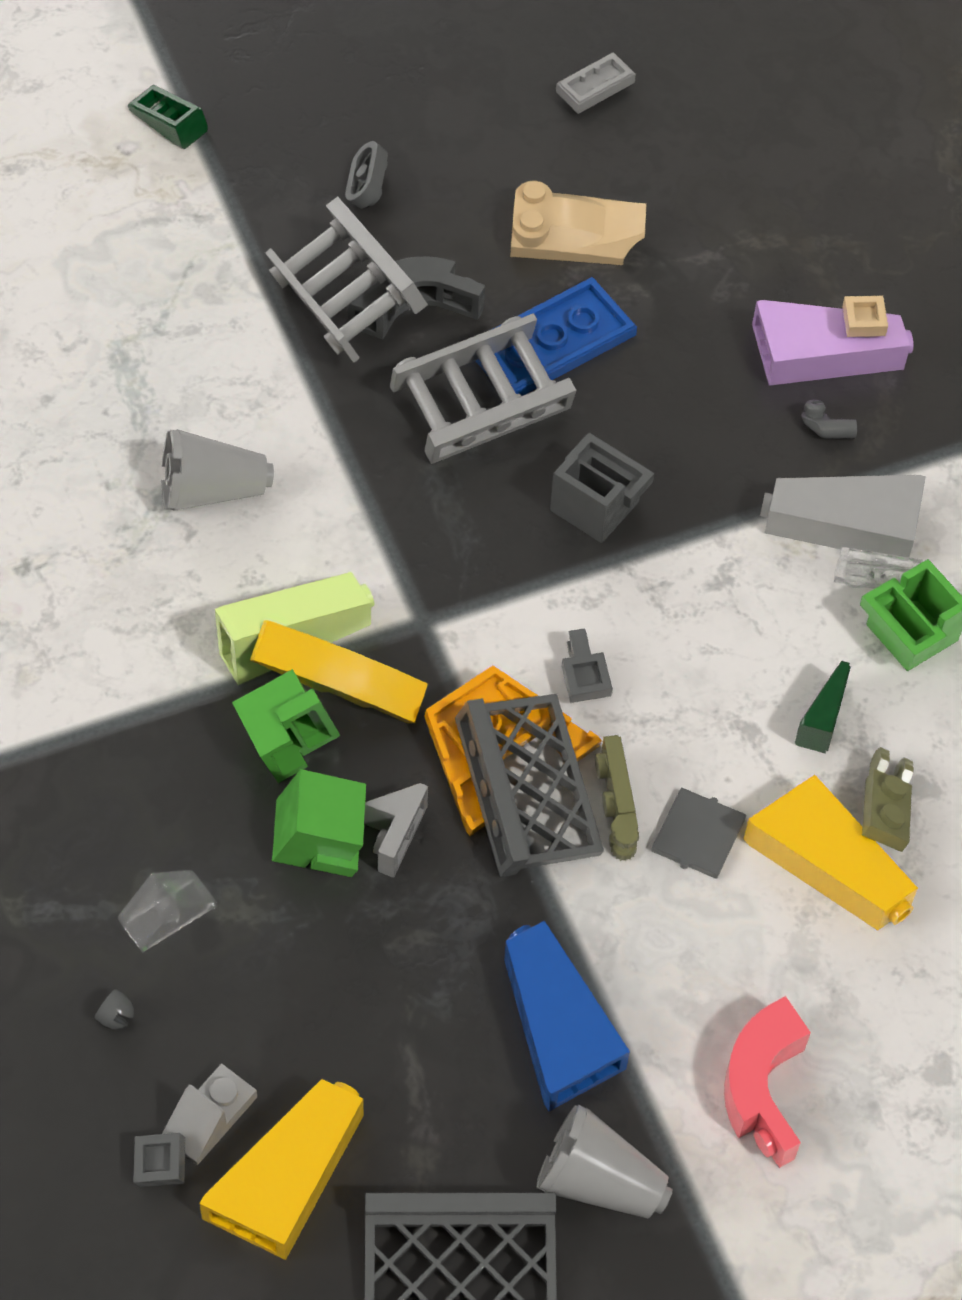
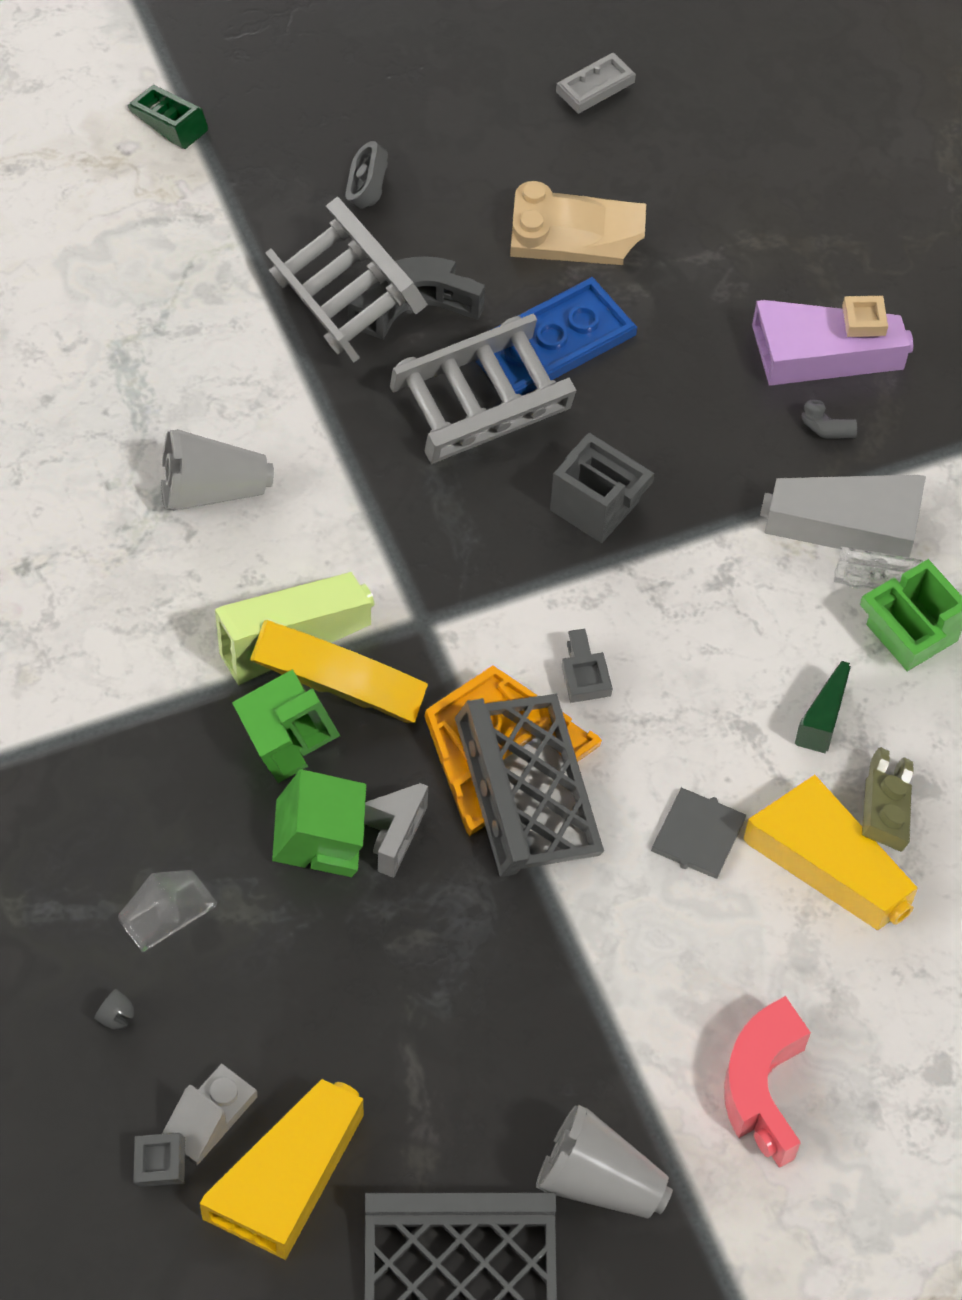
blue slope [504,921,630,1111] -> none
olive hinge [595,735,639,861] -> none

